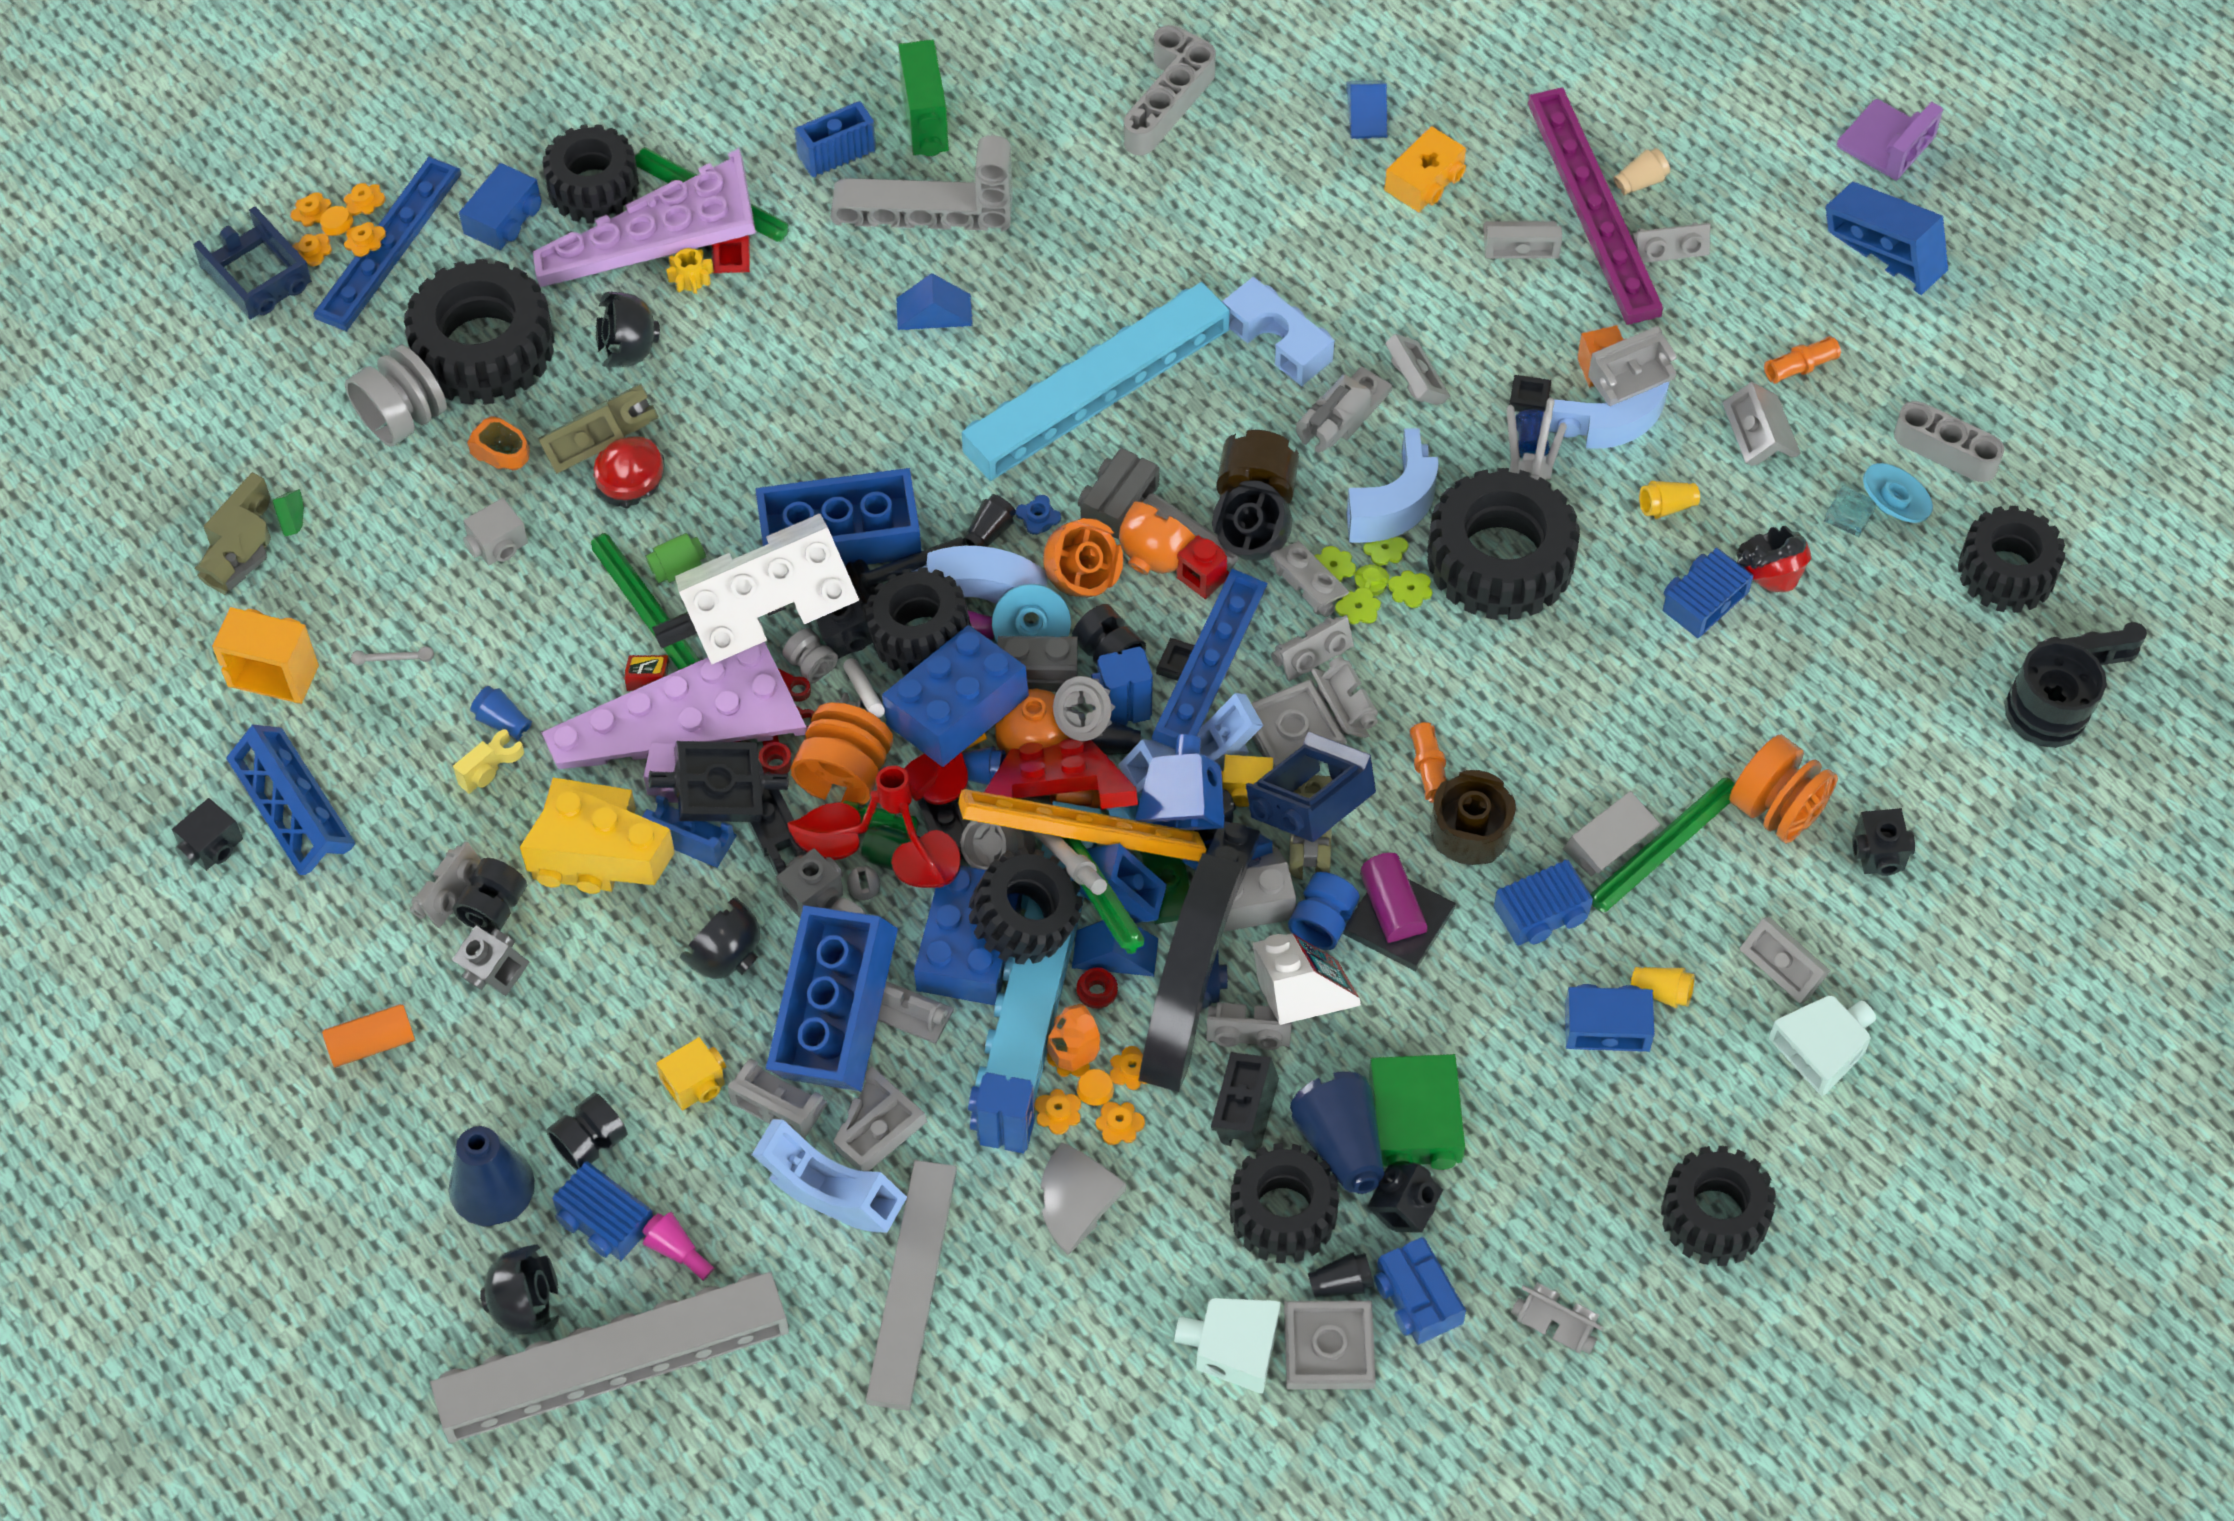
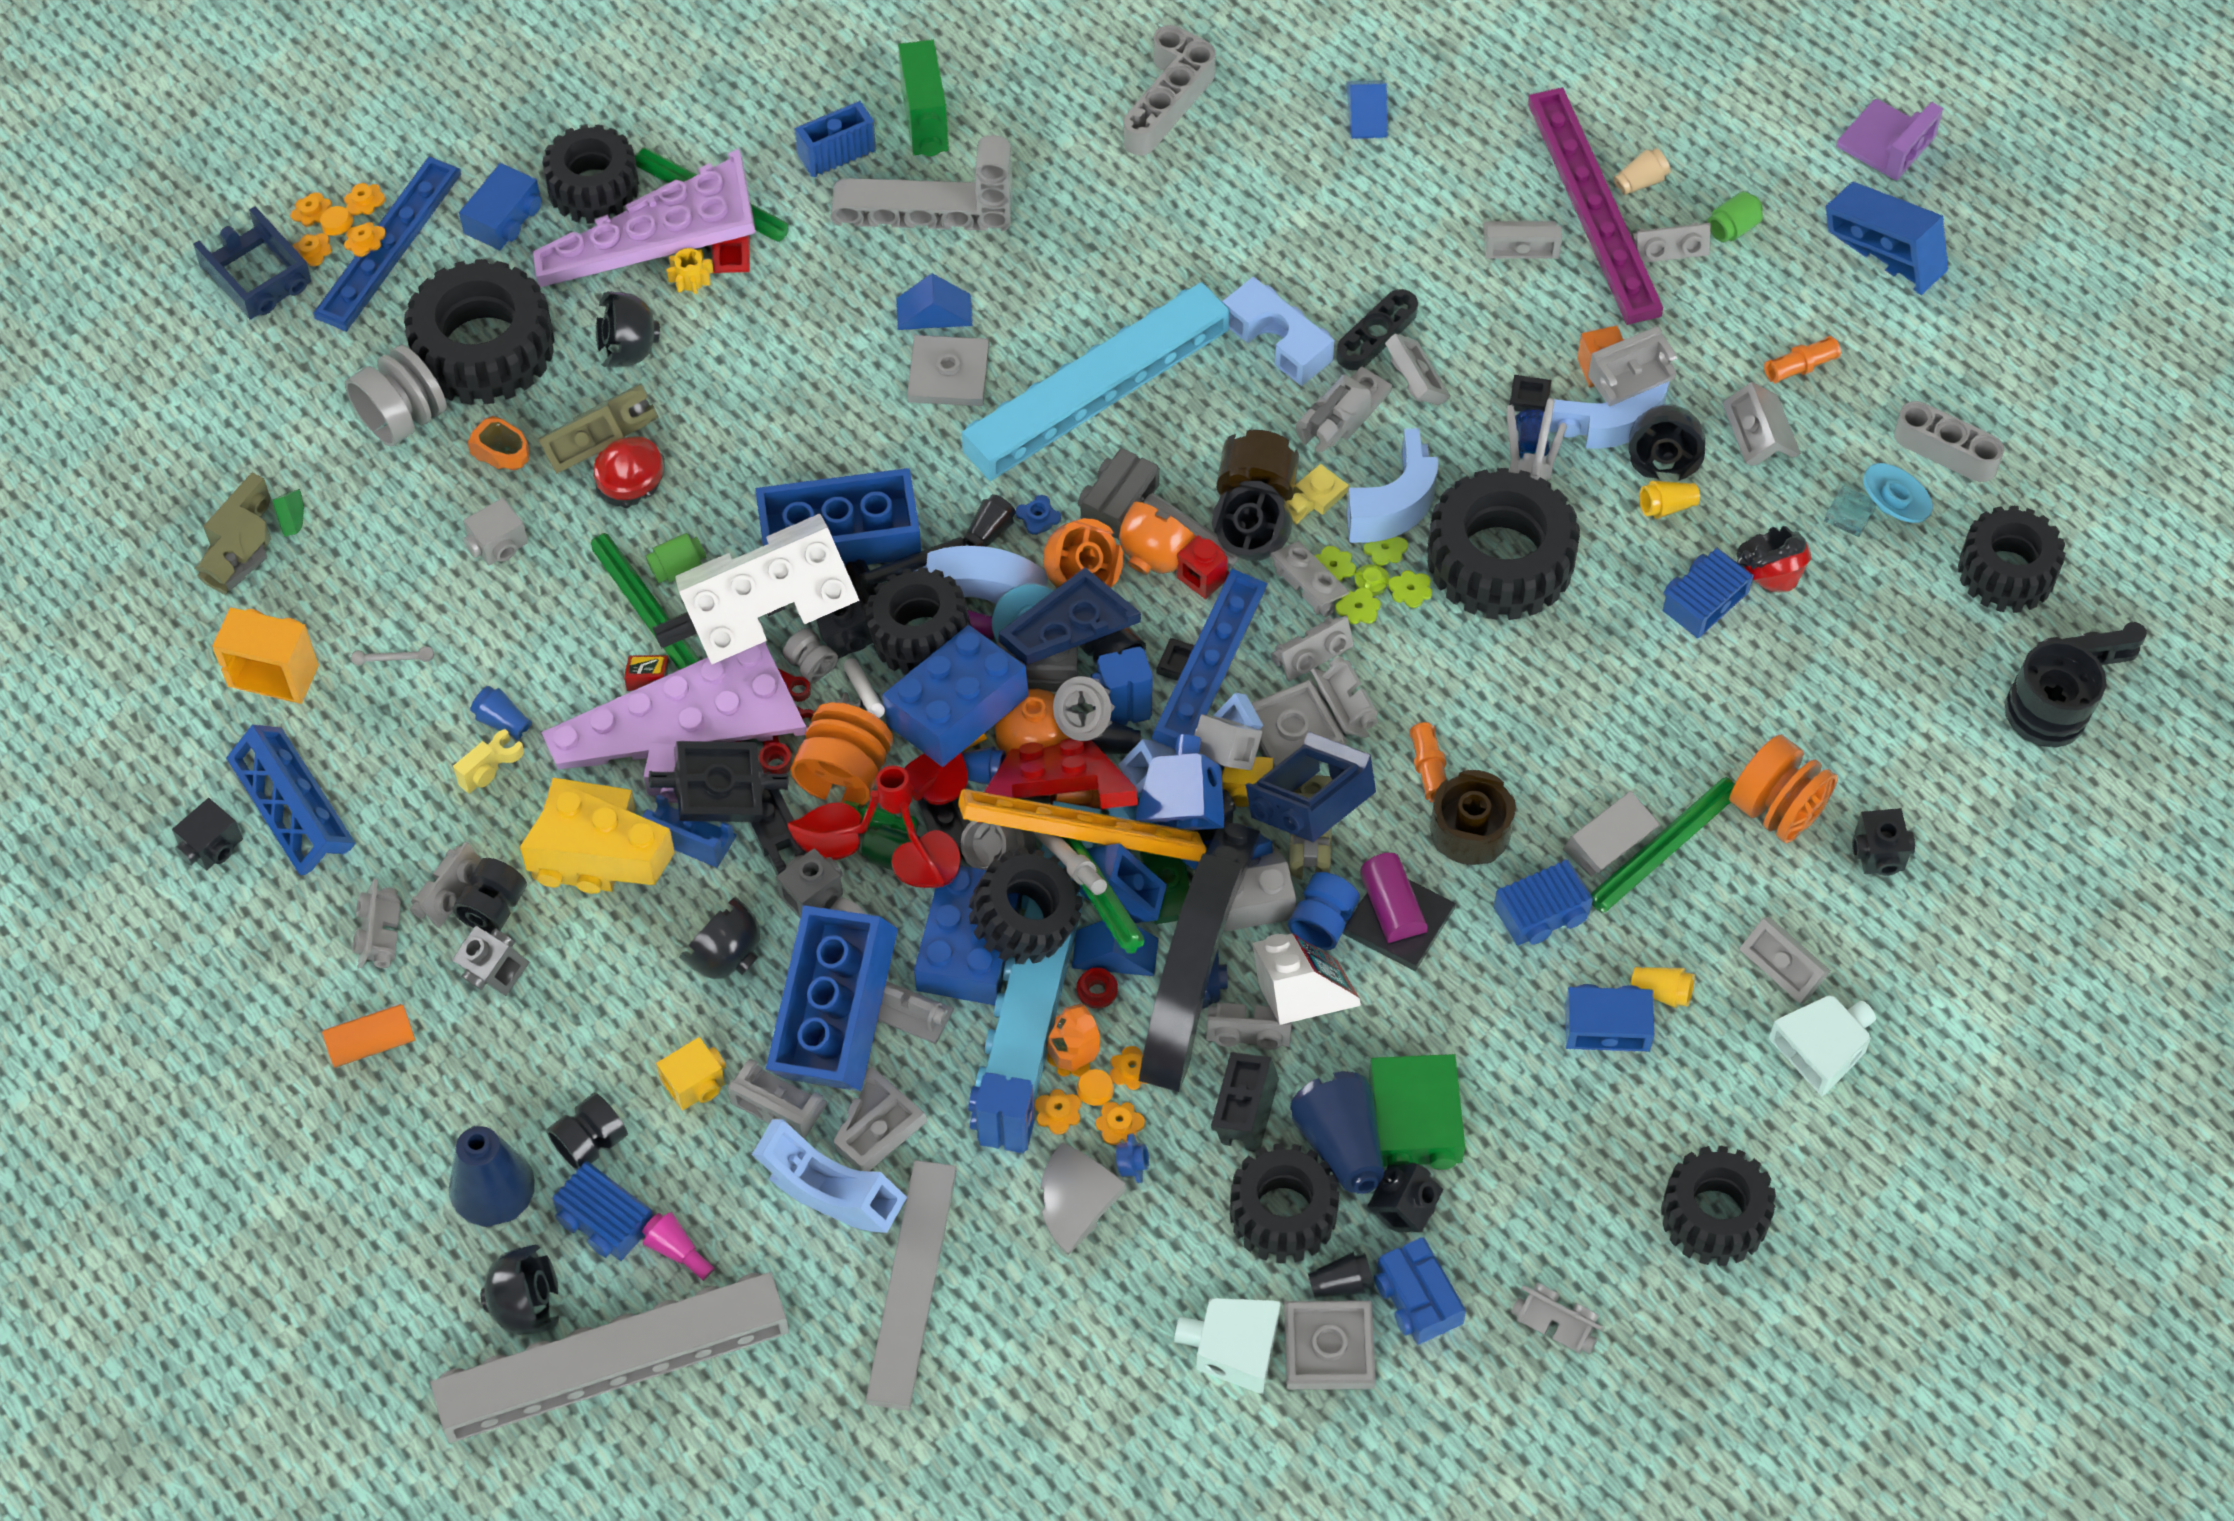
light grey hinge [847,866,880,900] -> none
light orange brick [1385,126,1466,212] -> none
none -> light grey hinge [352,879,401,968]
none -> light grey plate [907,335,989,406]
none -> dark blue wing [999,568,1141,665]
none -> blue plate [1116,1133,1149,1183]
none -> light grey brick [1194,714,1263,770]
none -> light yellow plate [1287,464,1349,525]
none -> black beam [1336,289,1418,370]
none -> black cylinder [1628,404,1706,481]
none -> bright green brick [1707,191,1763,242]

